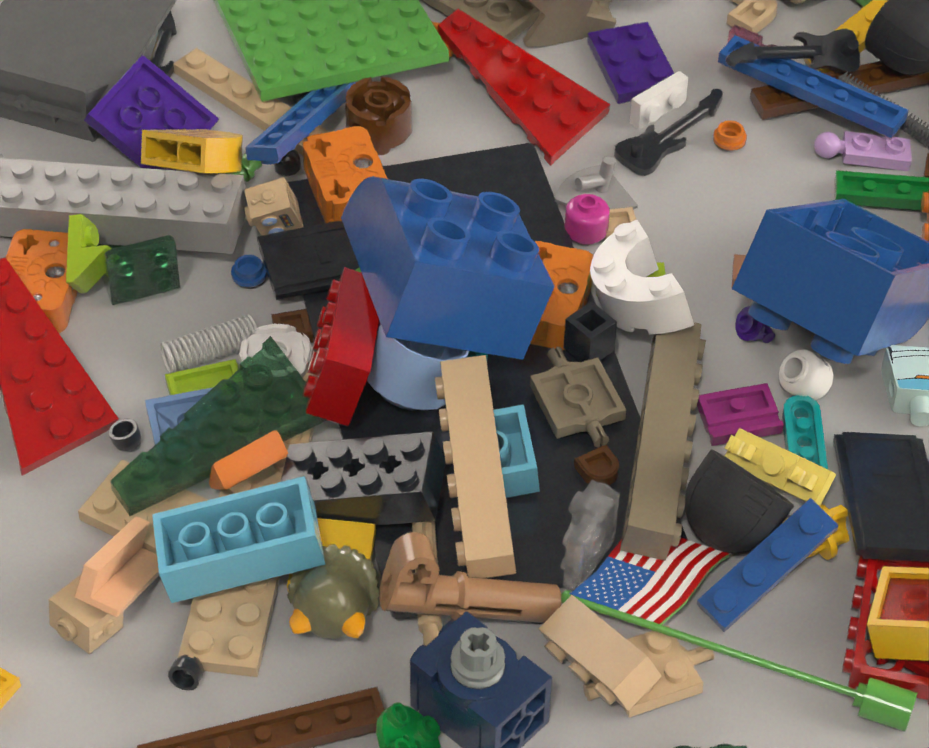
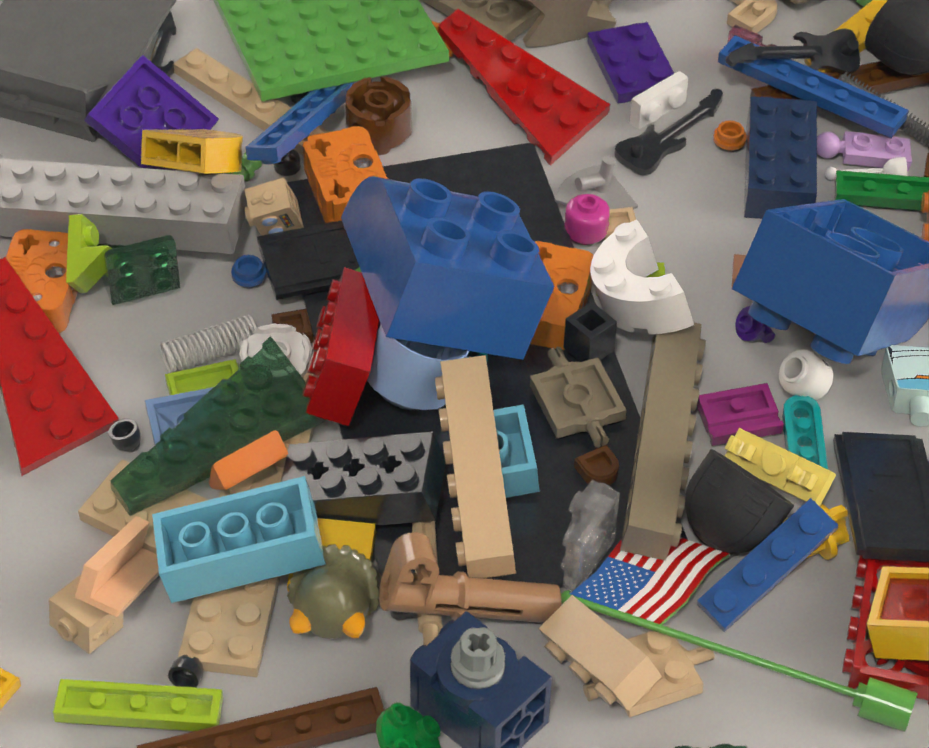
none -> lime plate [53,679,223,731]
none -> dark blue brick [744,96,817,219]
none -> white hinge [825,157,907,180]

